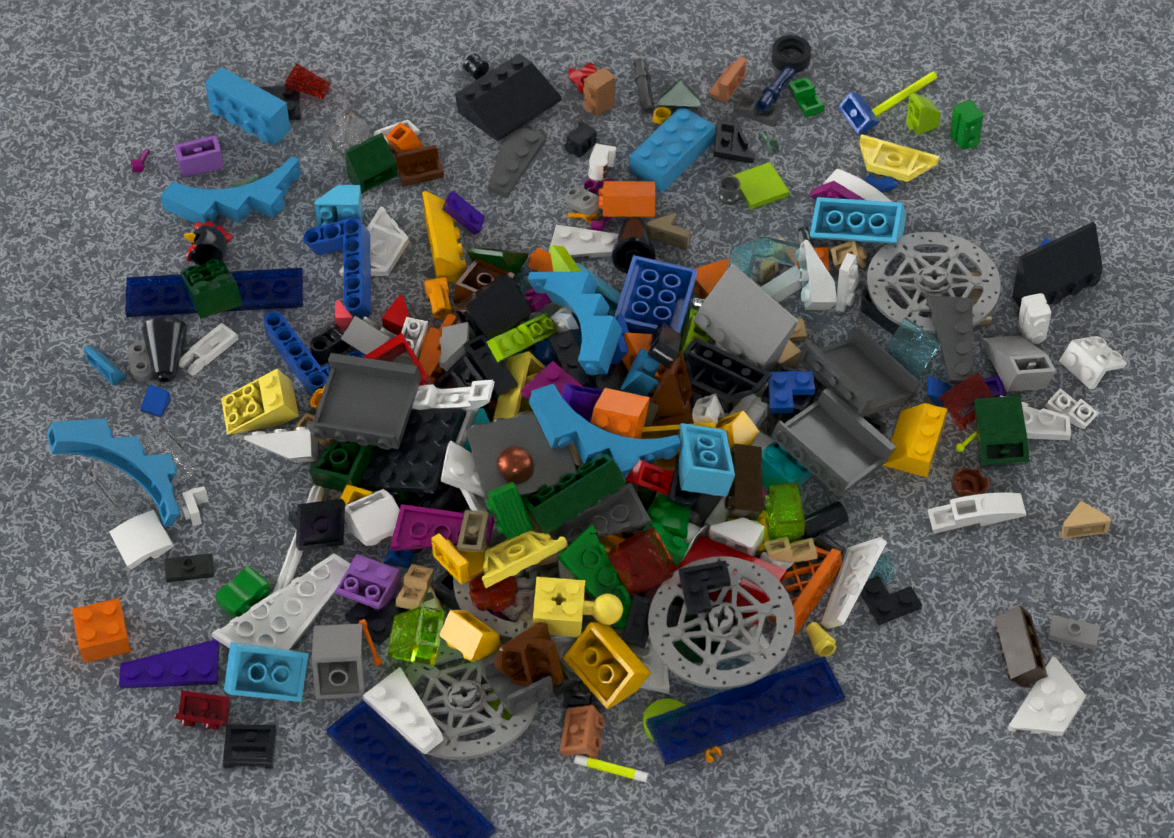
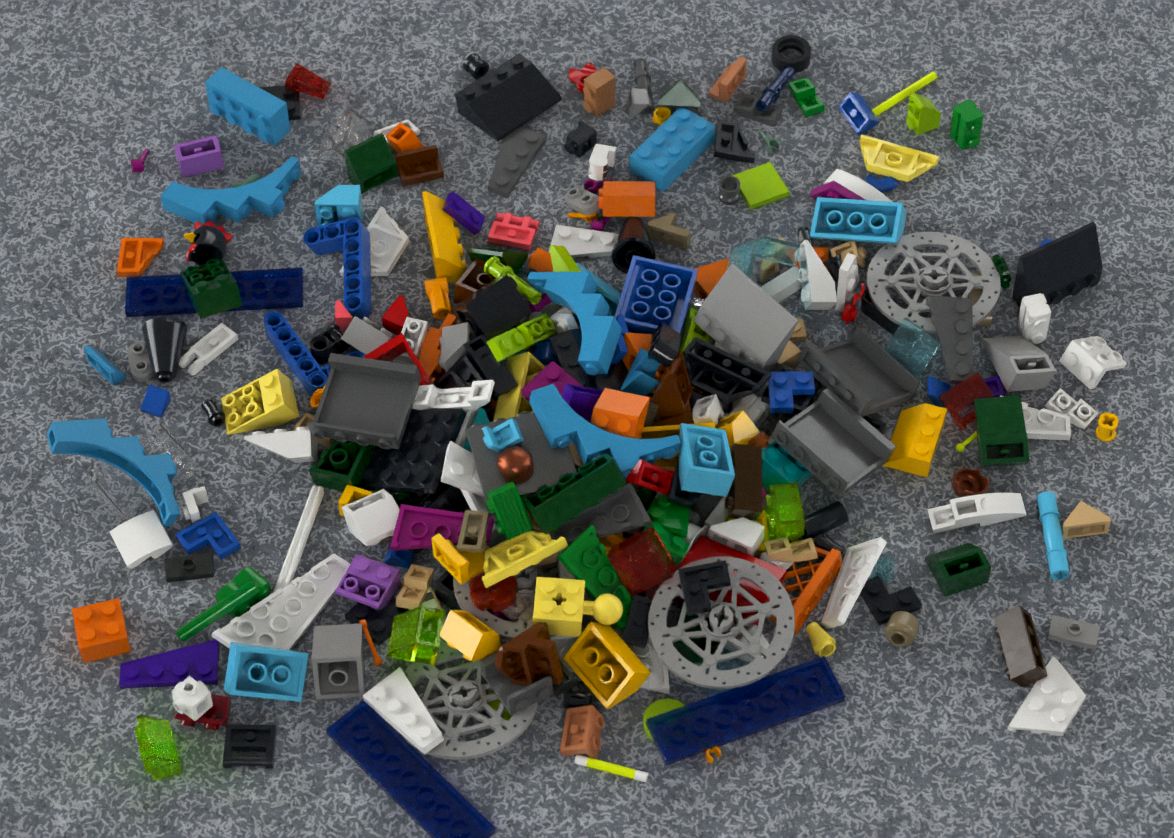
black bracket [289,499,346,551] -> none
none -> orange wing [117,238,165,277]
none -> clear neon green slope [134,715,182,781]
none -> white brick [172,676,213,721]
none -> blue plate [175,512,241,560]
none -> green axle [176,580,261,641]
none -> black pin [201,398,225,427]
none -> medium azure bracket [482,418,524,453]
none -> lime pin [484,256,542,305]
none -> coral plate [488,212,540,250]
none -> light grey slope [626,88,649,117]
none -> dark orange plate [748,431,771,449]
none -> black bush [823,255,842,282]
none -> red plate [841,282,865,325]
none -> dark tan head [885,611,919,647]
none -> dark green slope [925,543,991,597]
none -> dark green gear [992,254,1012,289]
none -> medium azure piece [1037,491,1070,580]
none -> yellow bush [1095,412,1119,442]

